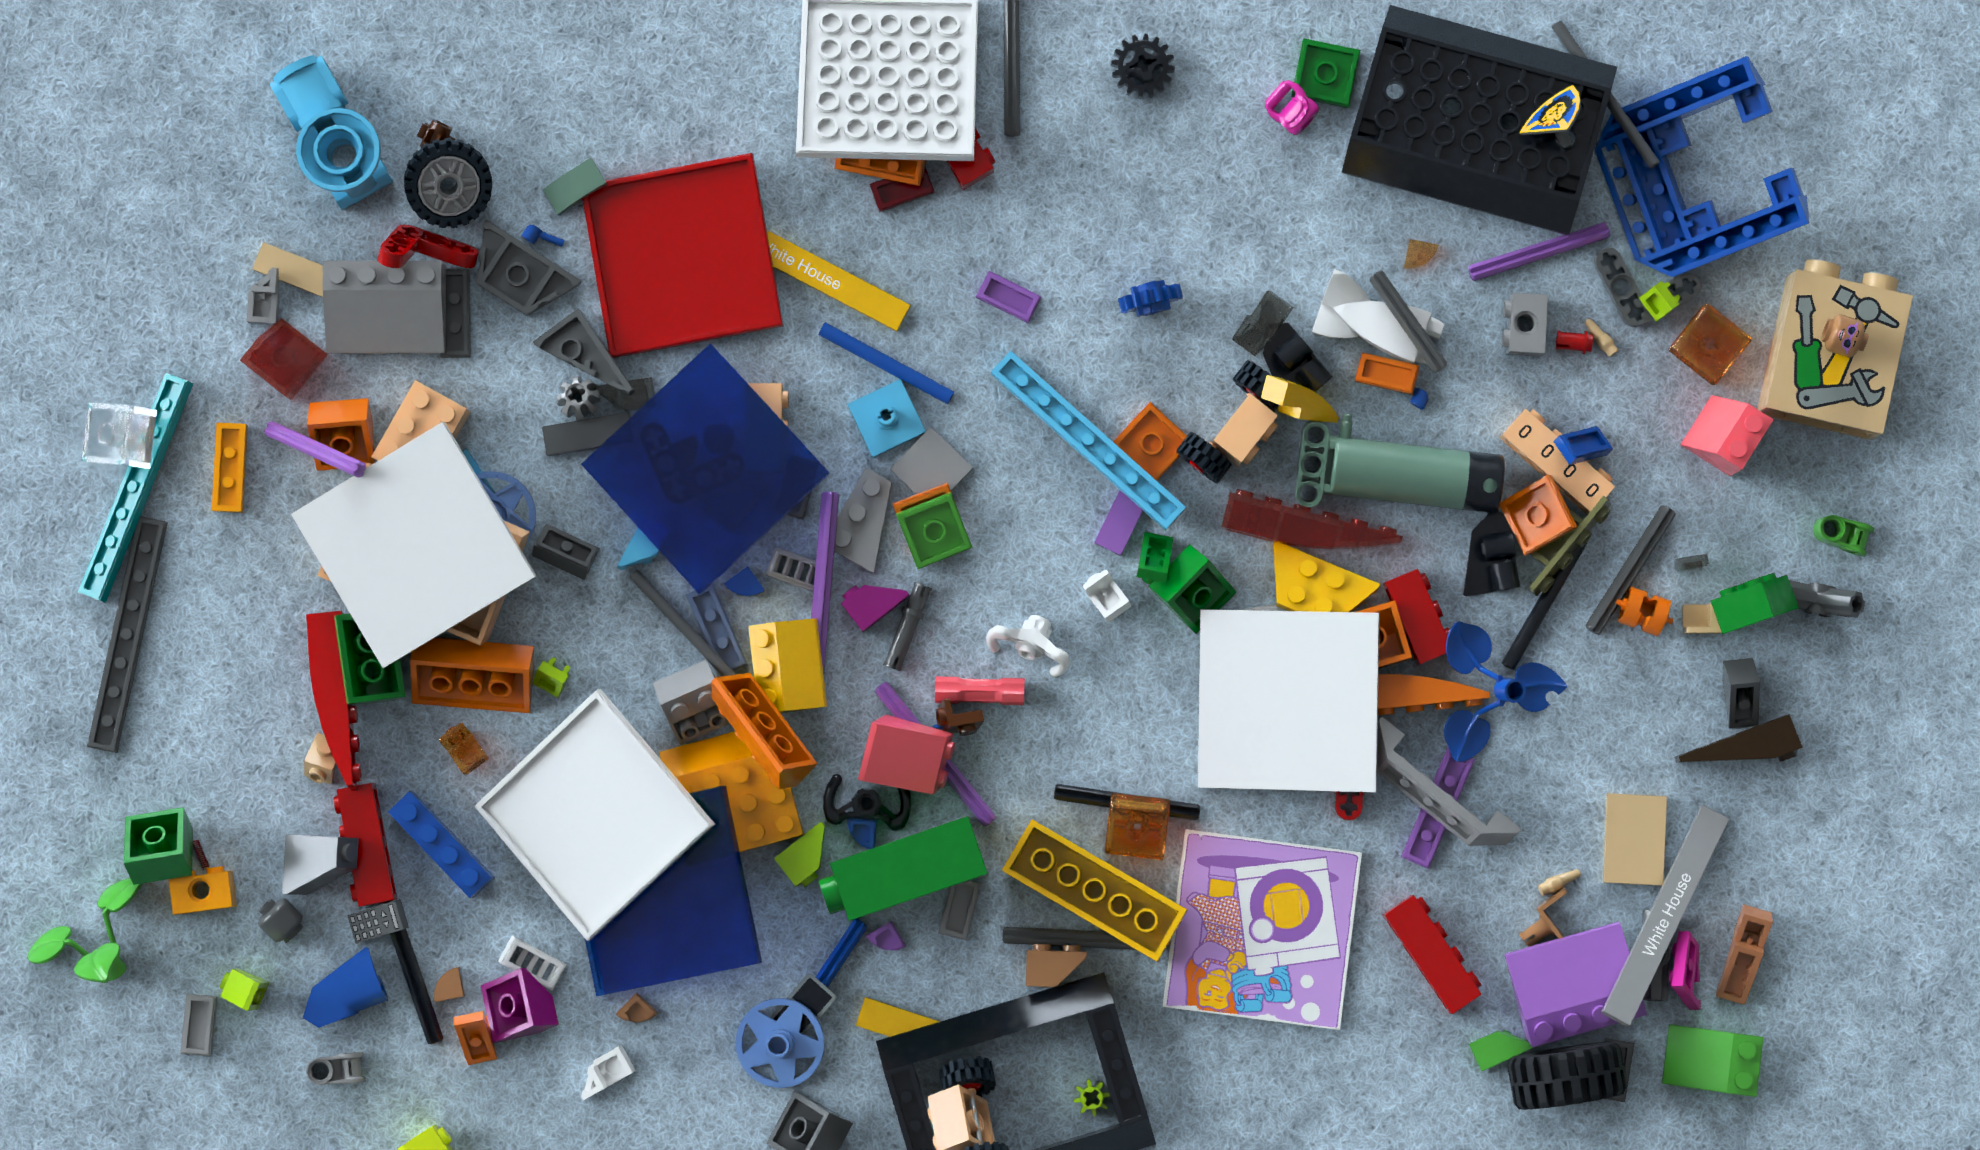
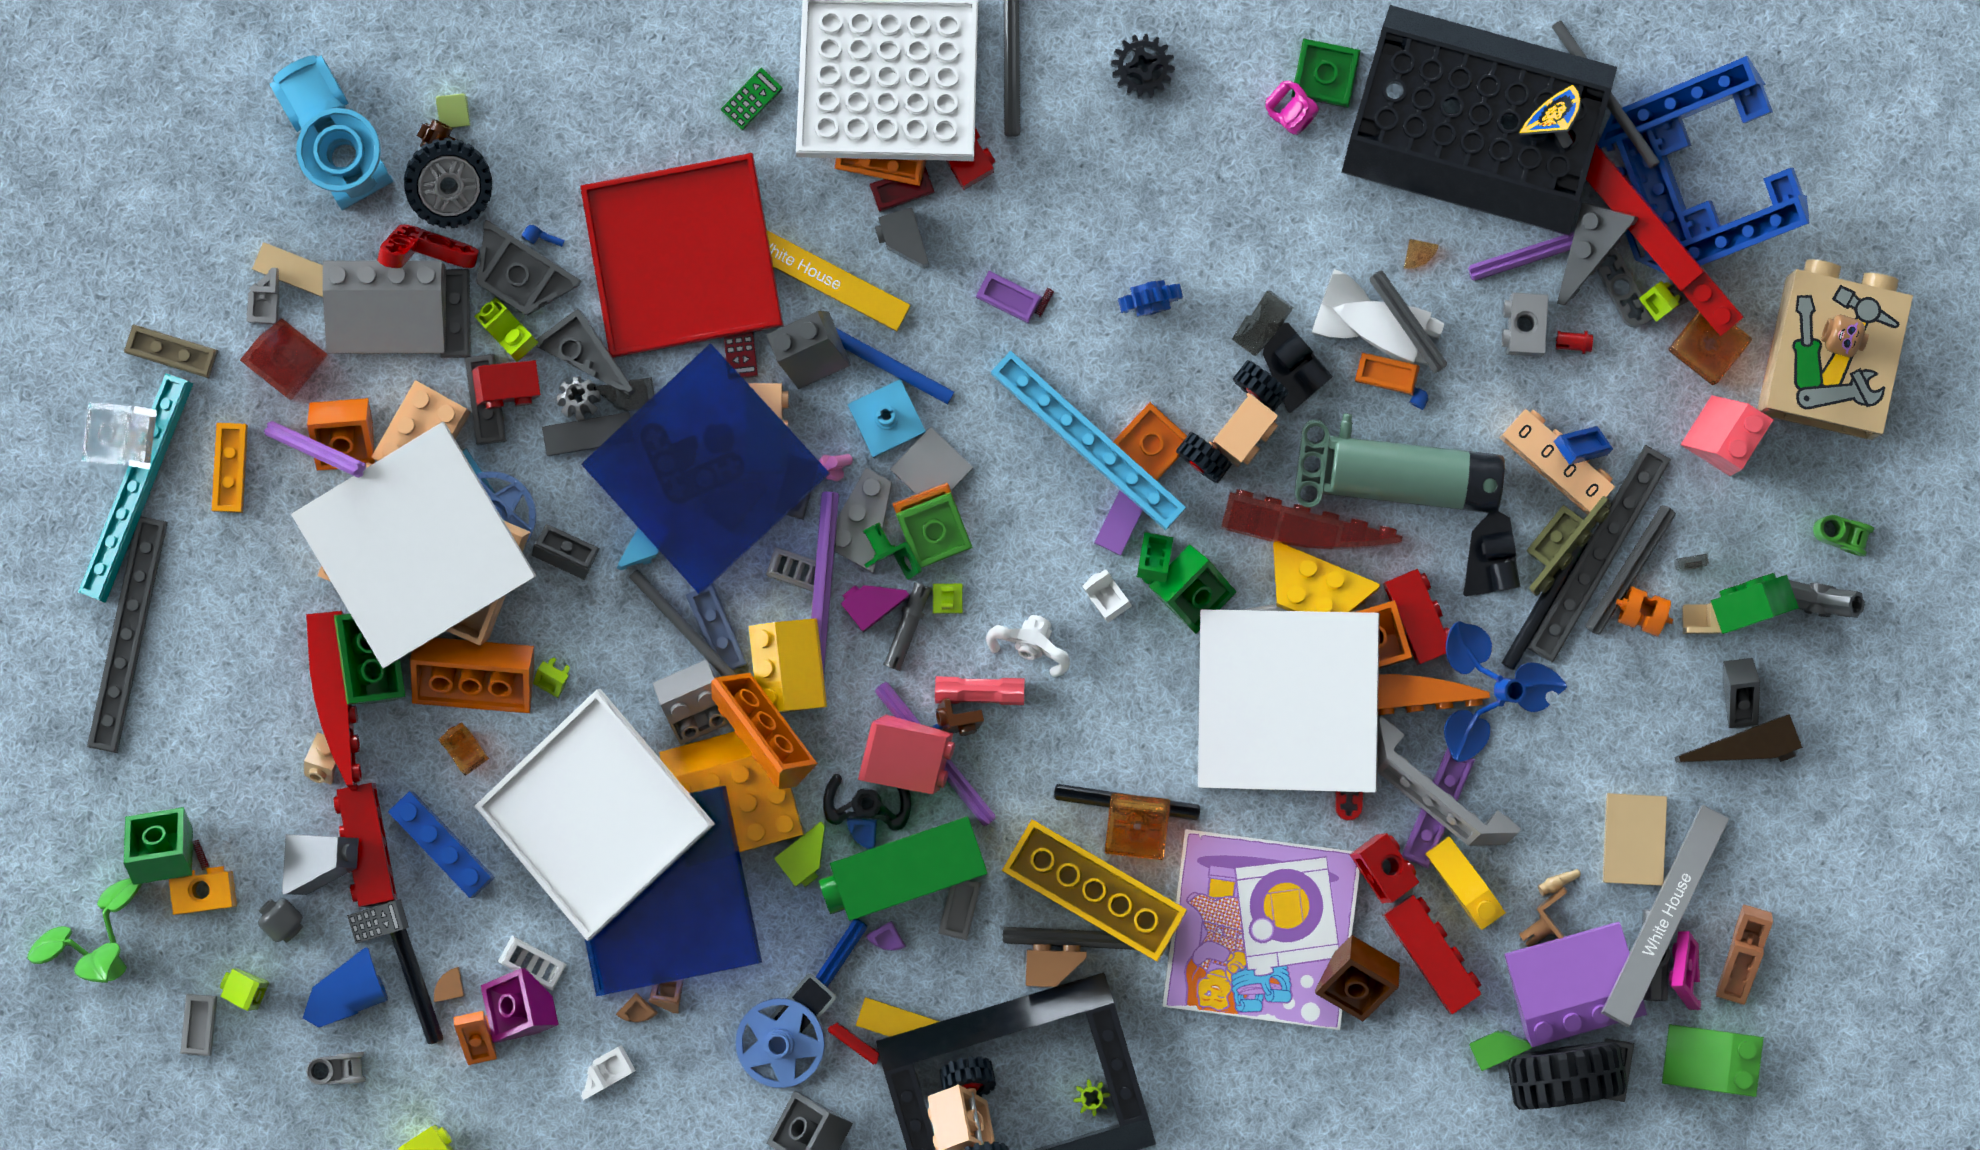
sand green slope [543,158,607,215] -> none
blue tile [724,566,765,596] -> none
yellow slope [1261,375,1339,423] -> none
orange tile [1500,475,1577,556] -> none
tan piece [1585,318,1619,358] -> none
none -> dark tan tile [124,324,218,378]
none -> yellowish green slope [436,93,470,128]
none -> dark grey tile [465,354,507,446]
none -> red brick [472,360,541,409]
none -> lime slope [474,297,539,362]
none -> medium nougat slope [649,974,684,1014]
none -> green tile [721,67,783,131]
none -> dark red tile [724,332,758,380]
none -> dark grey slope [766,311,851,389]
none -> bright pink plate [819,454,853,481]
none -> red tile [828,1022,879,1065]
none -> green bracket [863,522,922,580]
none -> dark grey slope [875,207,929,269]
none -> lime tile [933,583,963,614]
none -> dark red leg [1035,288,1054,317]
none -> reddish brown slope [1315,935,1400,1022]
none -> red brick [1349,833,1420,904]
none -> yellow slope [1425,836,1506,930]
none -> dark grey tile [1527,445,1671,663]
none -> dark grey wing [1557,203,1638,305]
none -> red slope [1568,131,1745,337]

